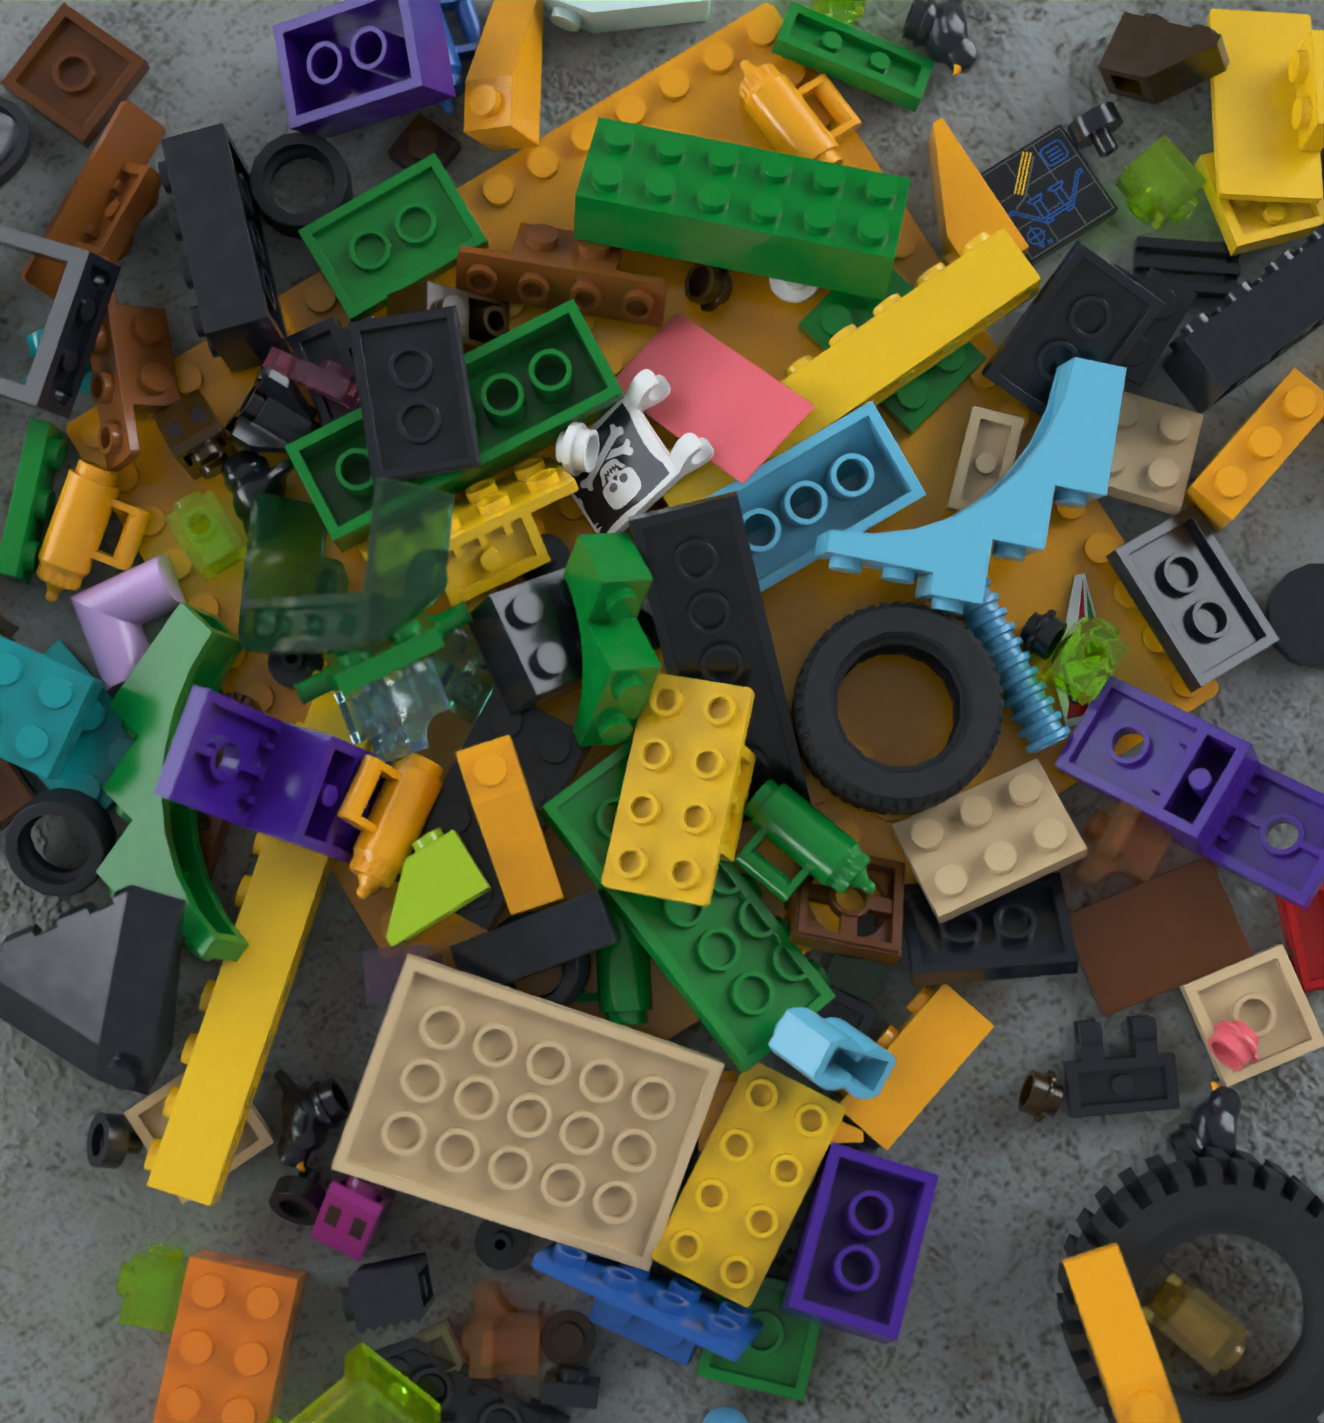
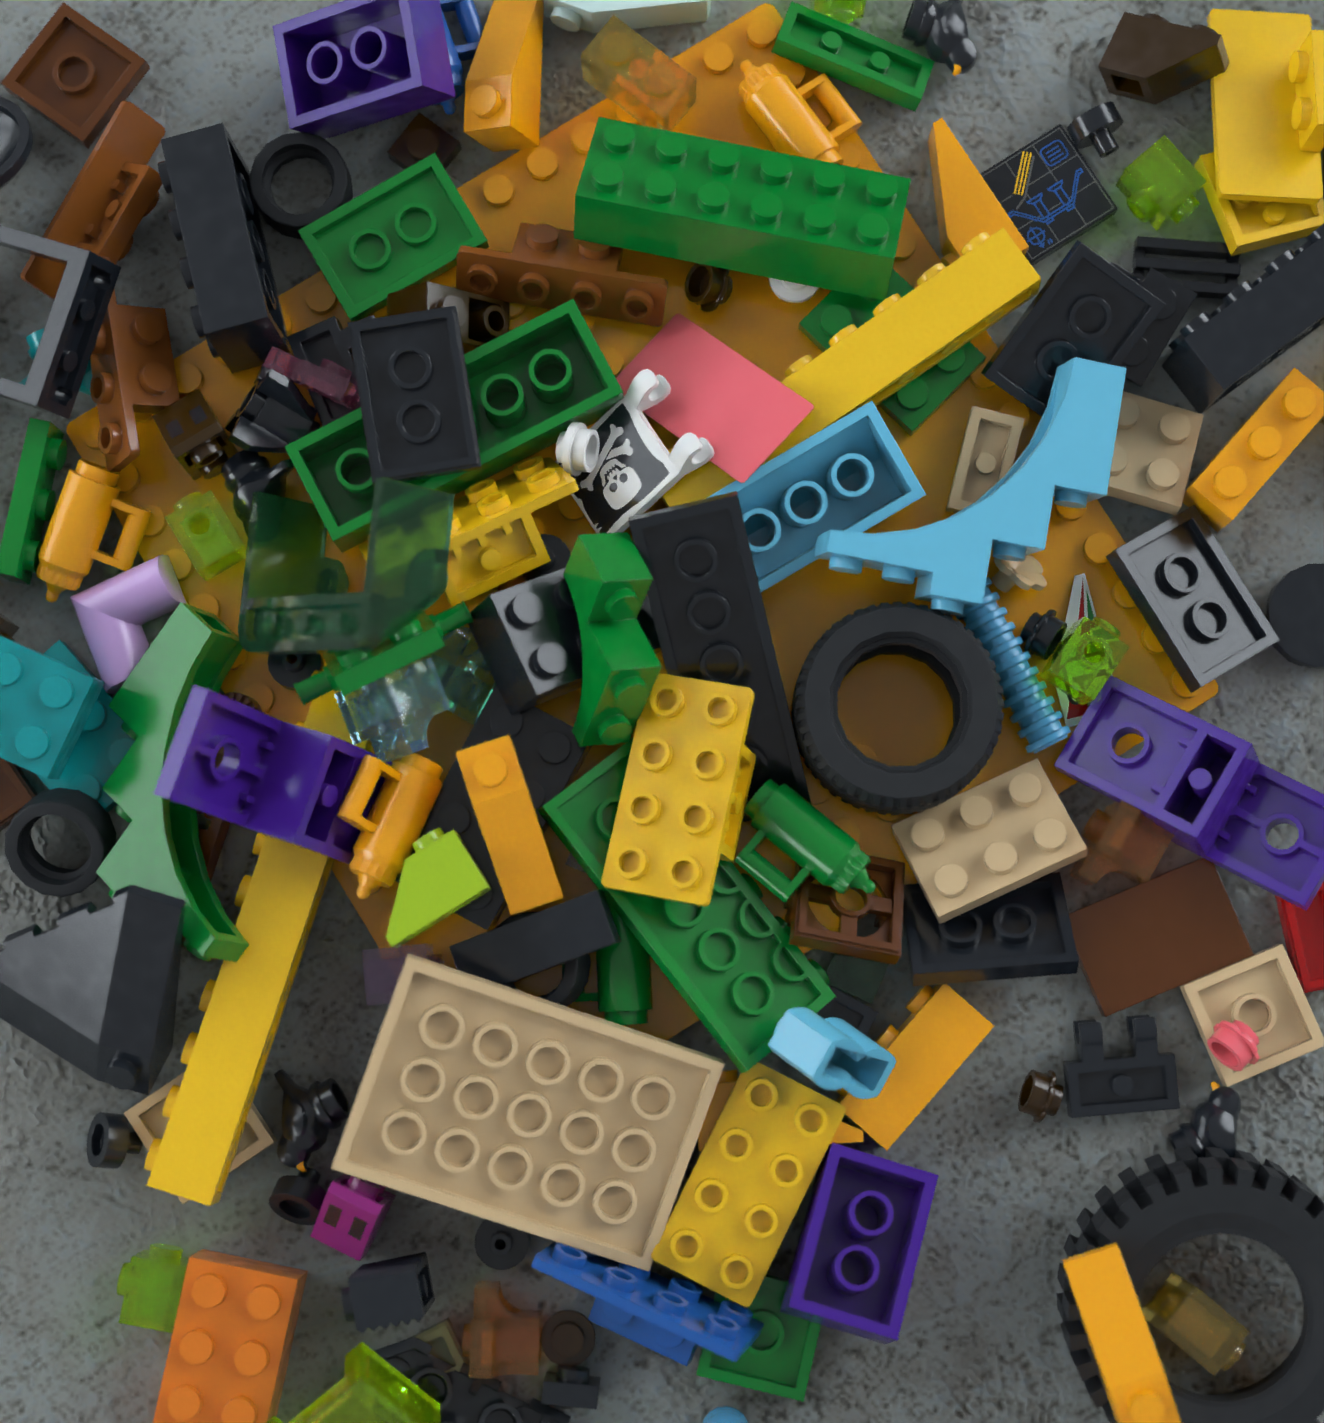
none -> clear yellow brick [580,15,697,131]
none -> tan plant [991,548,1047,593]

